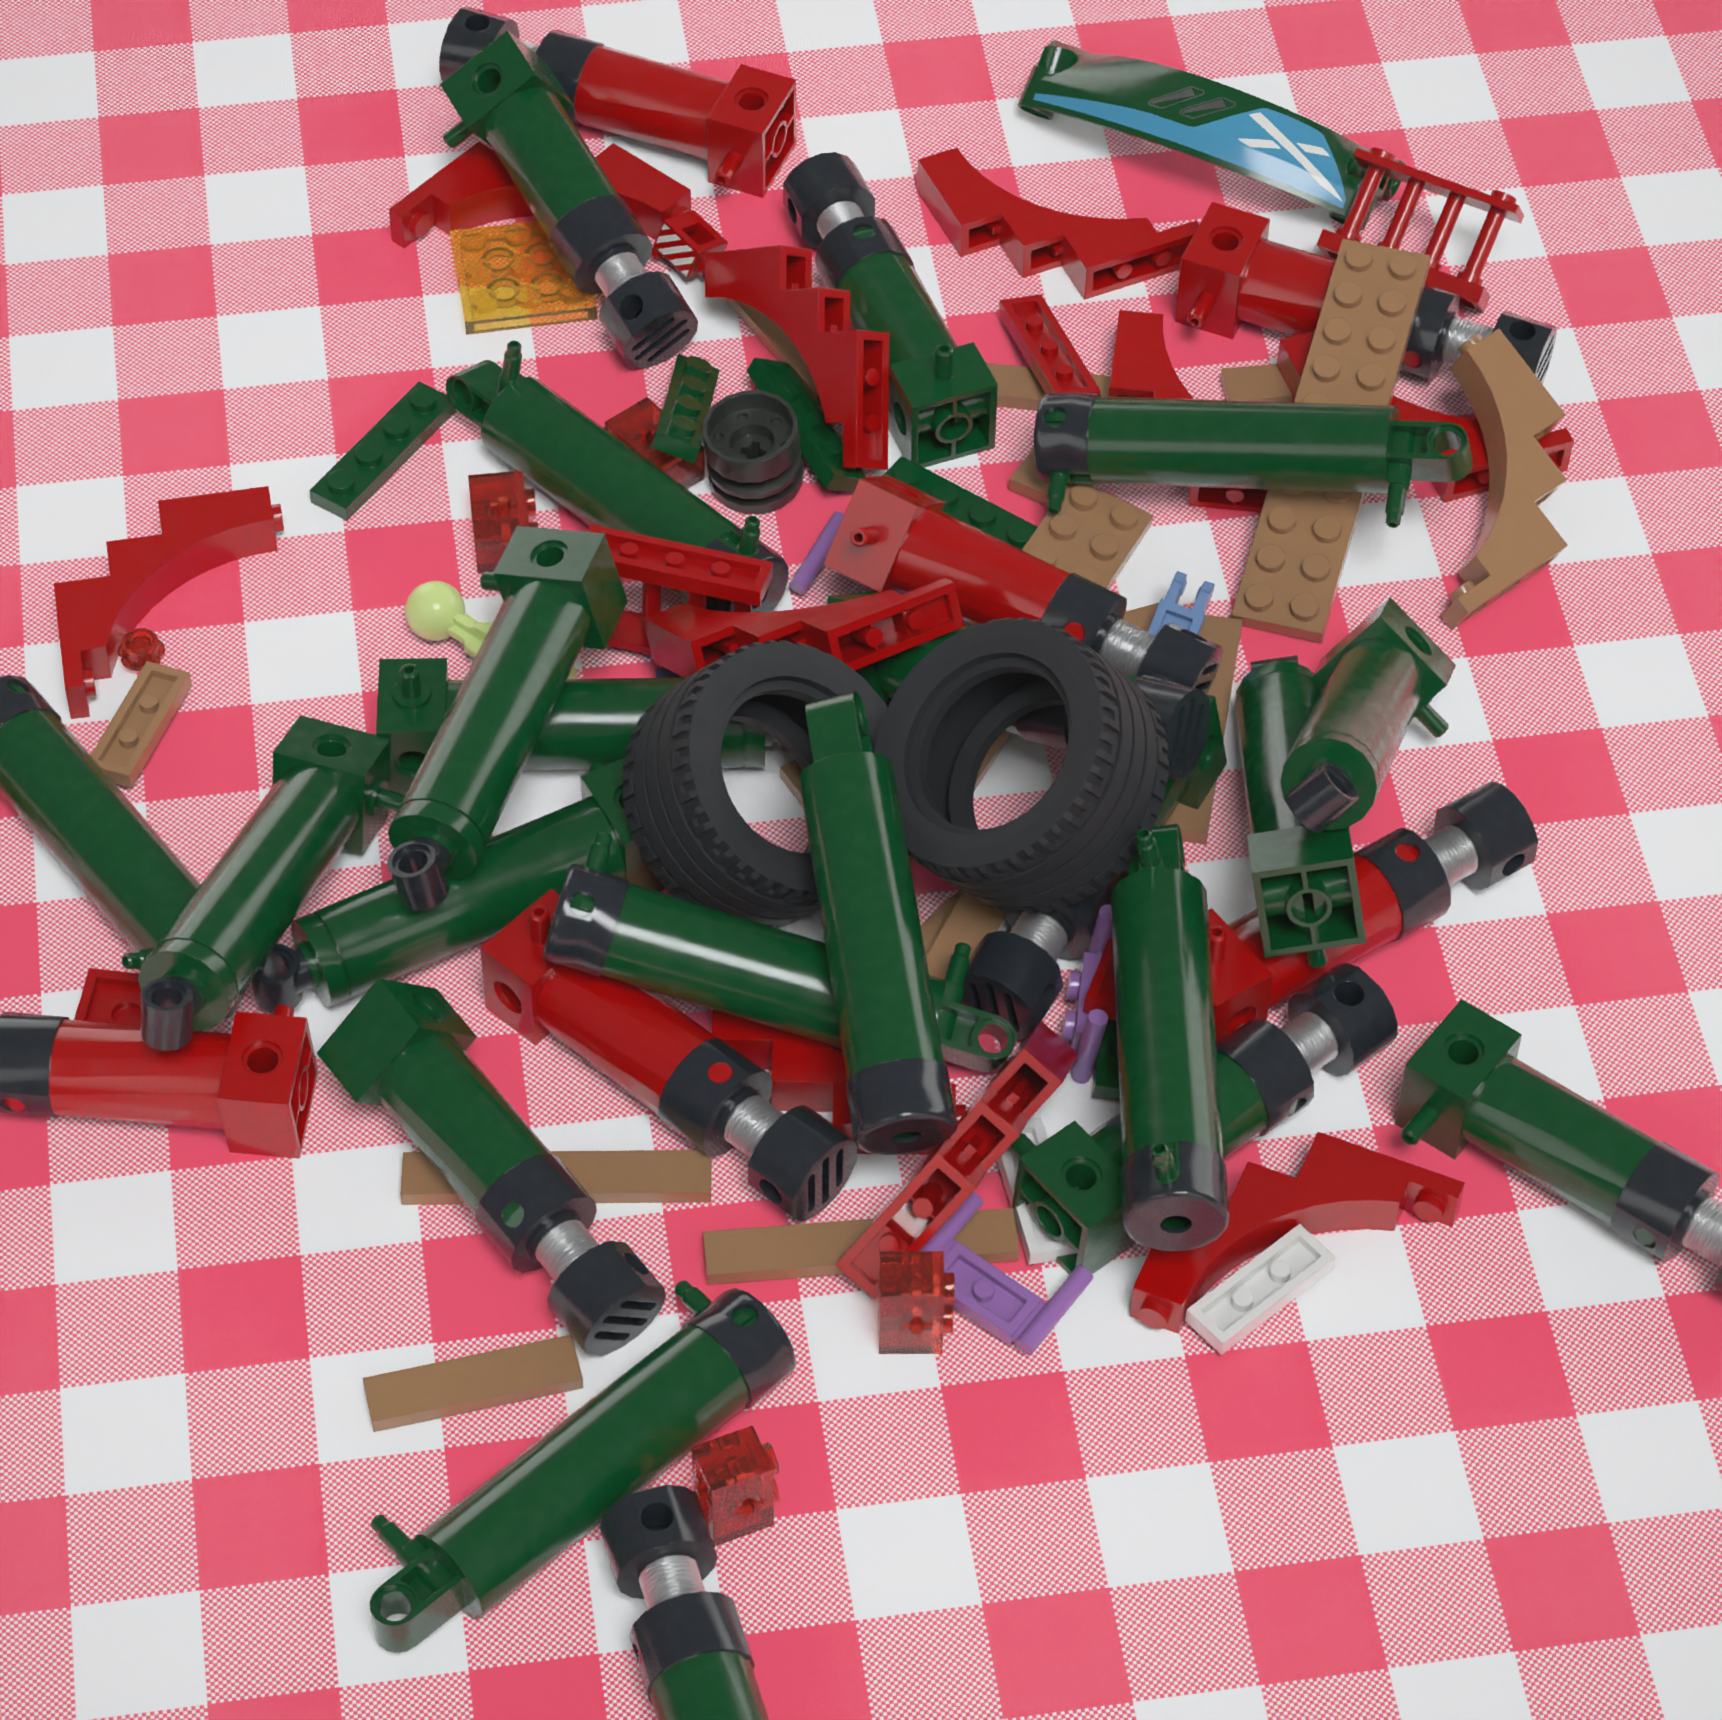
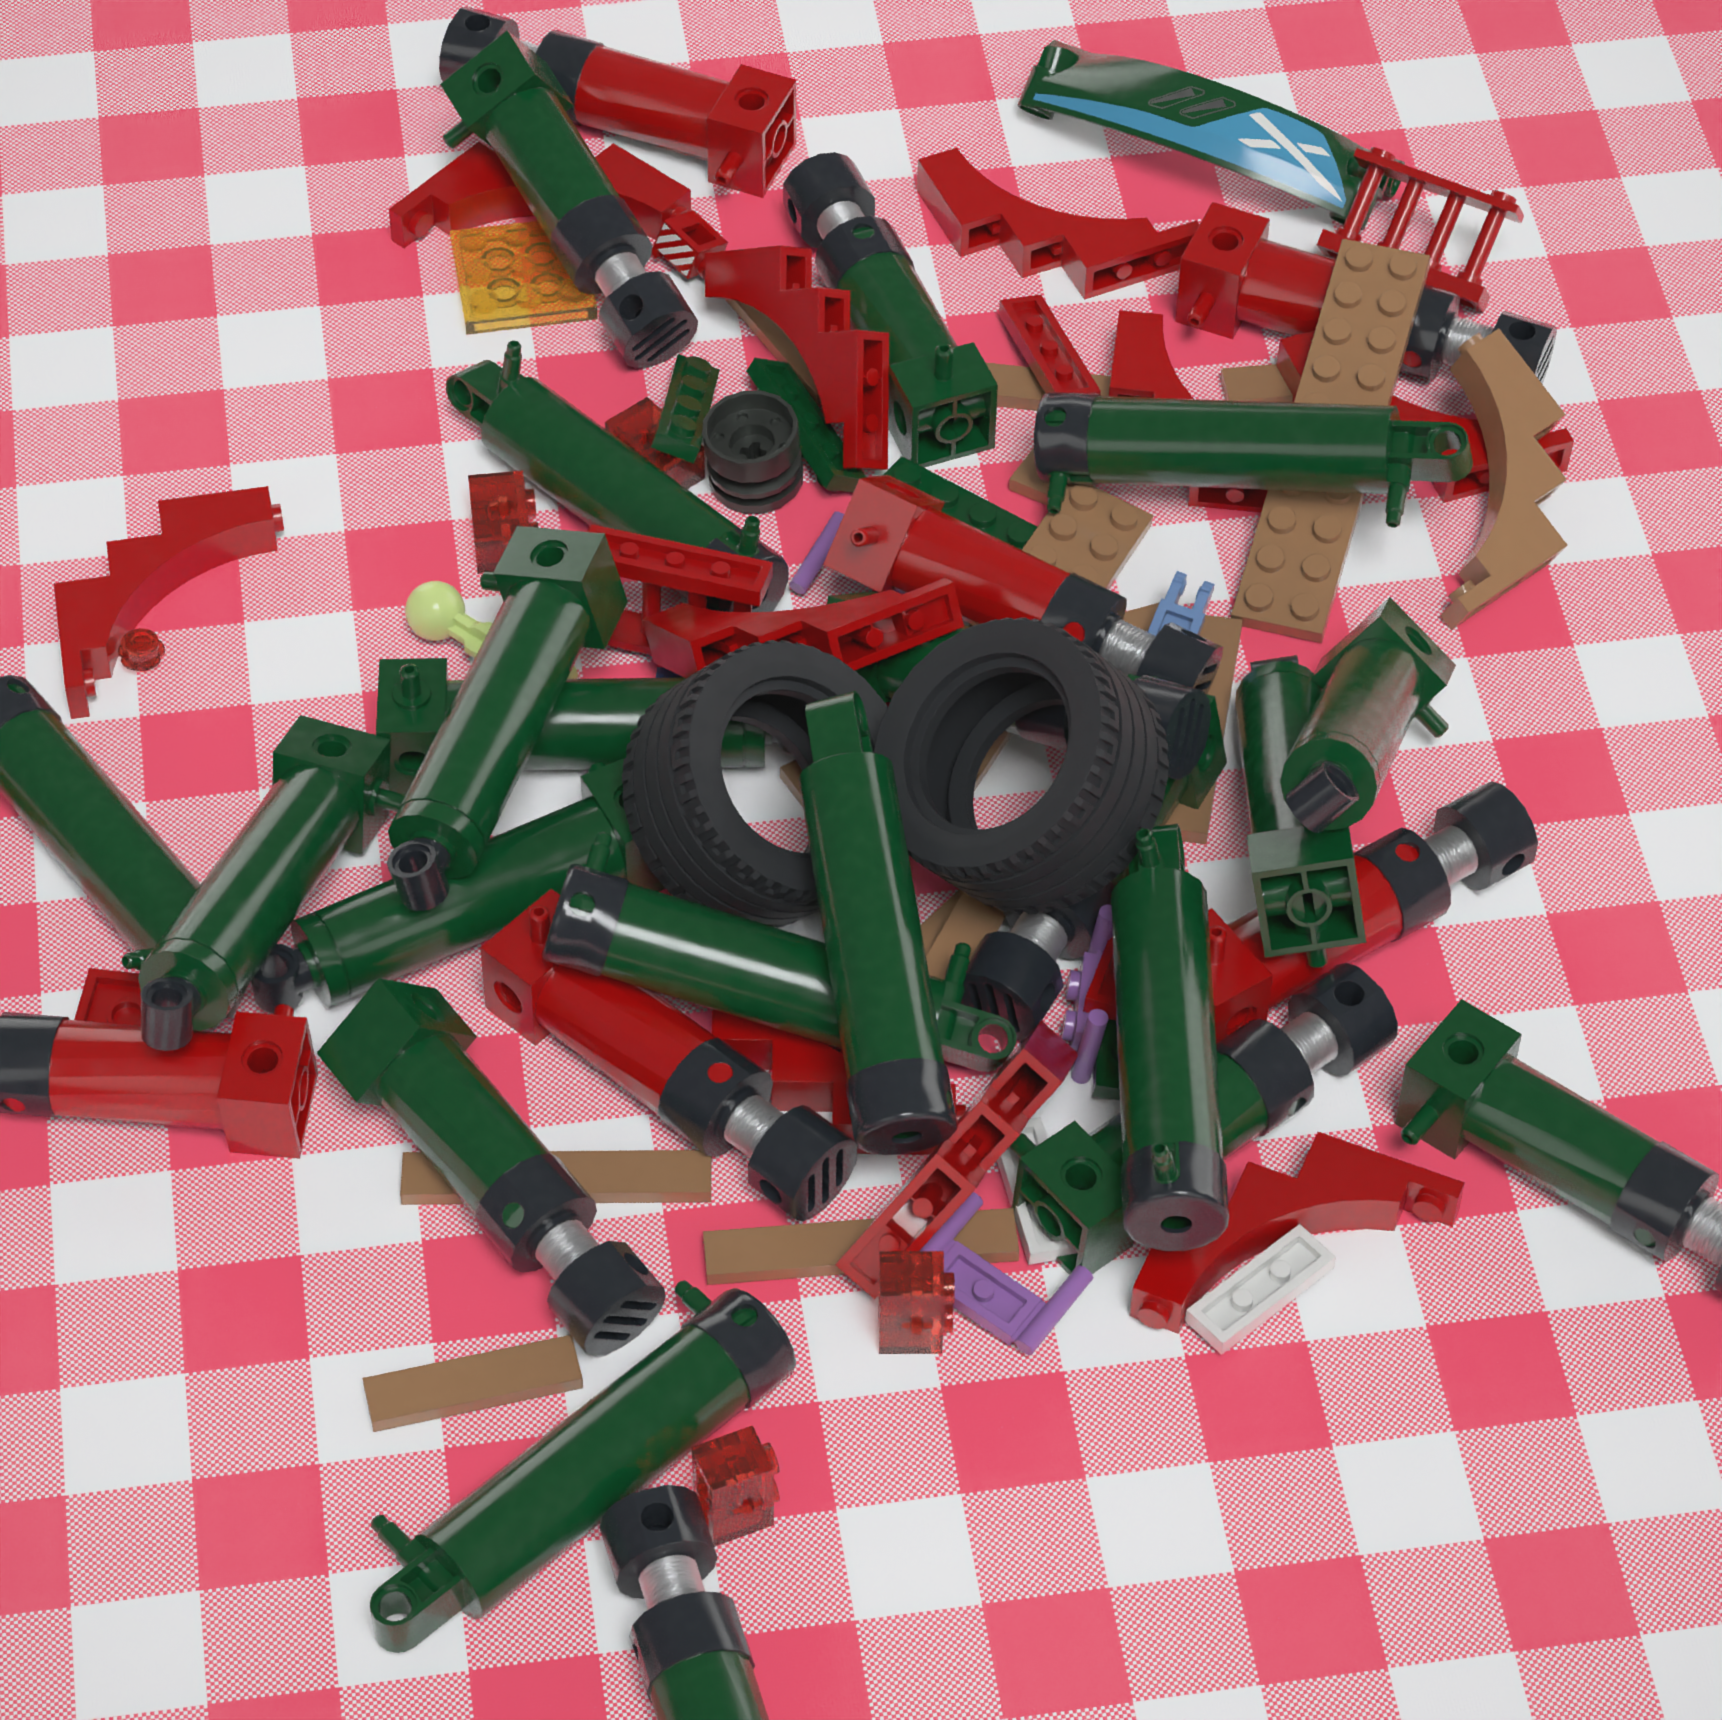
medium nougat plate [91,661,192,788] -> none
dark green plate [309,381,456,521] -> none

